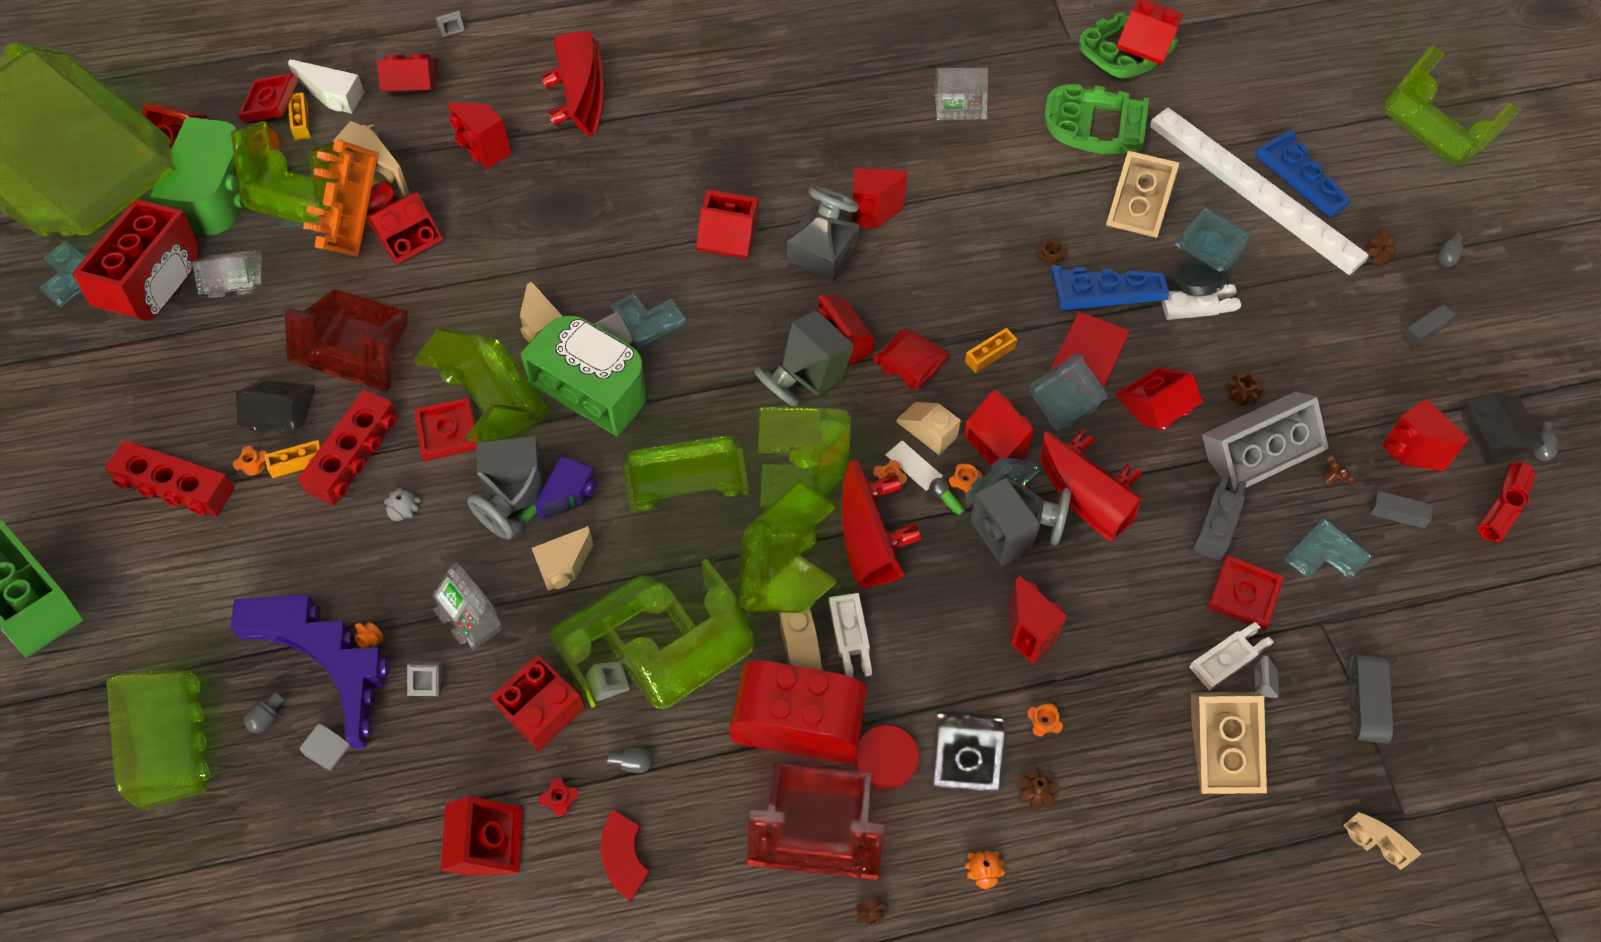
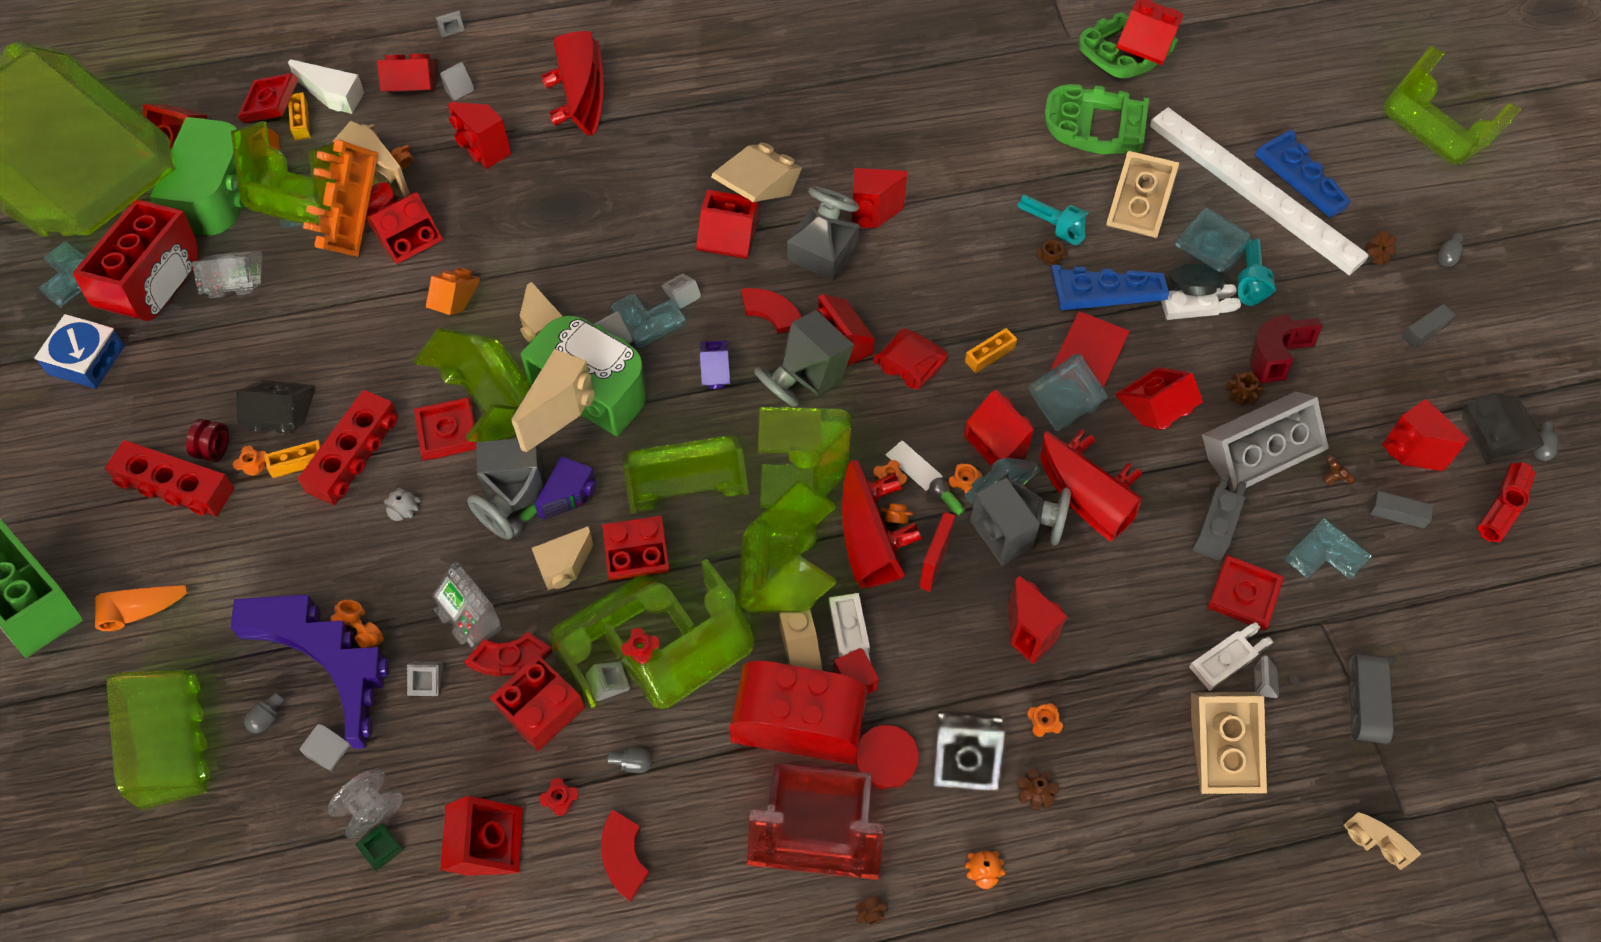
clear red windscreen [284,289,408,392] -> none
tan slope [897,402,961,455] -> none
clear slope [935,68,988,120] -> none
none -> piece [34,314,125,389]
none -> orange piece [95,585,188,631]
none -> dark red wheel [186,418,229,462]
none -> clear piece [327,769,403,840]
none -> orange plate [331,600,365,628]
none -> dark green tile [355,823,403,872]
none -> orange plate [390,145,414,170]
none -> orange slope [426,268,481,315]
none -> light grey slope [440,62,474,101]
none -> red tile [464,631,553,676]
none -> tan slope [511,349,595,452]
none -> red slope [602,516,669,581]
none -> red plate [621,628,659,664]
none -> light grey slope [662,273,701,309]
none -> slope [700,340,730,389]
none -> tan slope [711,142,802,202]
none -> red tile [741,288,801,334]
none -> red panel [833,648,879,695]
none -> orange plate [880,503,915,524]
none -> red tile [920,512,955,592]
none -> teal piece [1018,194,1089,246]
none -> teal piece [1237,238,1276,306]
none -> dark red arch [1250,314,1323,383]

